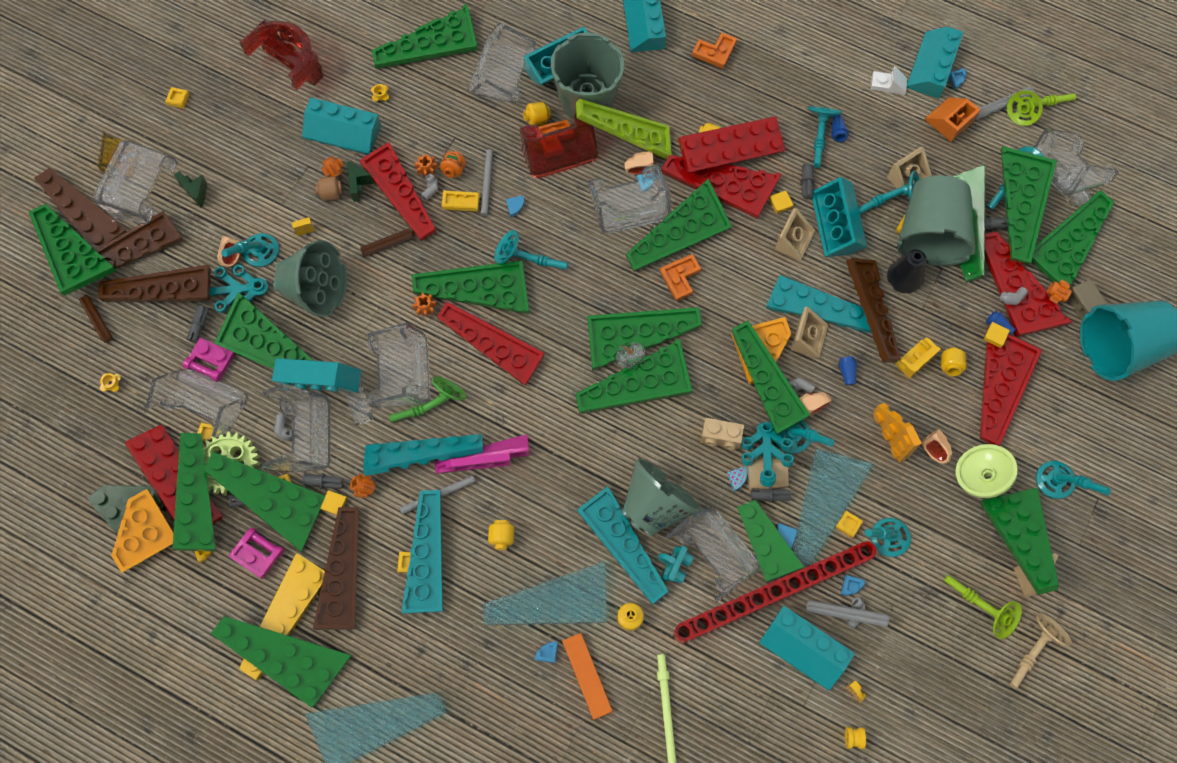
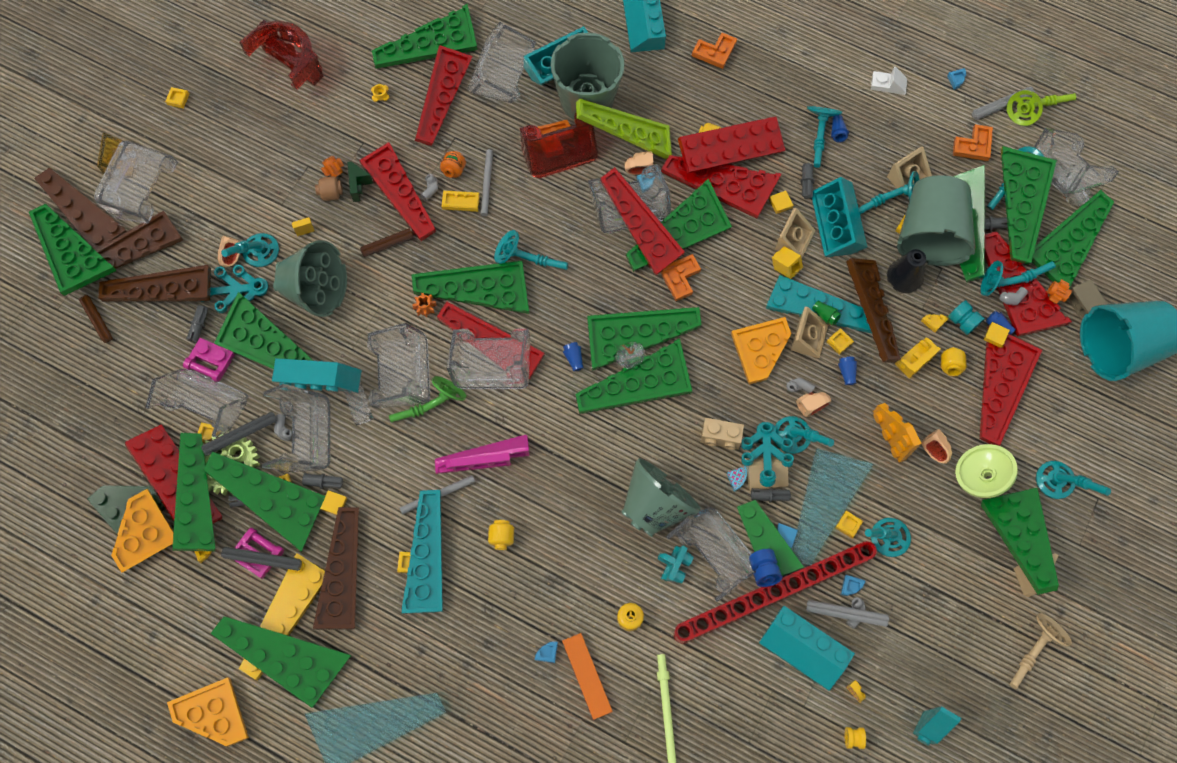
yellow plate [100,373,121,392] -> none
dark green slope [174,171,207,208] -> none
teal slope [302,97,381,155] -> none
orange gear [350,473,375,498] -> none
teal wing [363,434,483,476] -> none
orange gear [414,154,438,178] -> none
clear light blue wing [483,561,607,626] -> none
dark azure tile [506,195,524,218] -> none
yellow head [523,102,551,126] -> none
teal wing [577,486,669,605] -> none
green wing [731,320,810,436] -> none
teal slope [906,26,964,99] -> none
orange slope [925,97,981,142] -> none
lime dish [943,574,1022,639] -> none
none -> light orange plate [167,677,249,747]
none -> dark grey axle [201,412,277,456]
none -> dark grey axle [221,547,302,571]
none -> red wing [415,45,472,146]
none -> clear windscreen [446,328,530,389]
none -> blue cone [563,342,584,372]
none -> red wing [600,167,685,275]
none -> blue wheel [749,549,782,587]
none -> yellow brick [772,246,803,279]
none -> green cone [812,300,841,326]
none -> yellow tile [826,328,854,355]
none -> teal slope [913,706,961,746]
none -> yellow tile [921,314,949,333]
none -> teal wheel [948,300,985,335]
none -> orange plate [953,124,993,161]
none -> teal dish [980,261,1055,296]

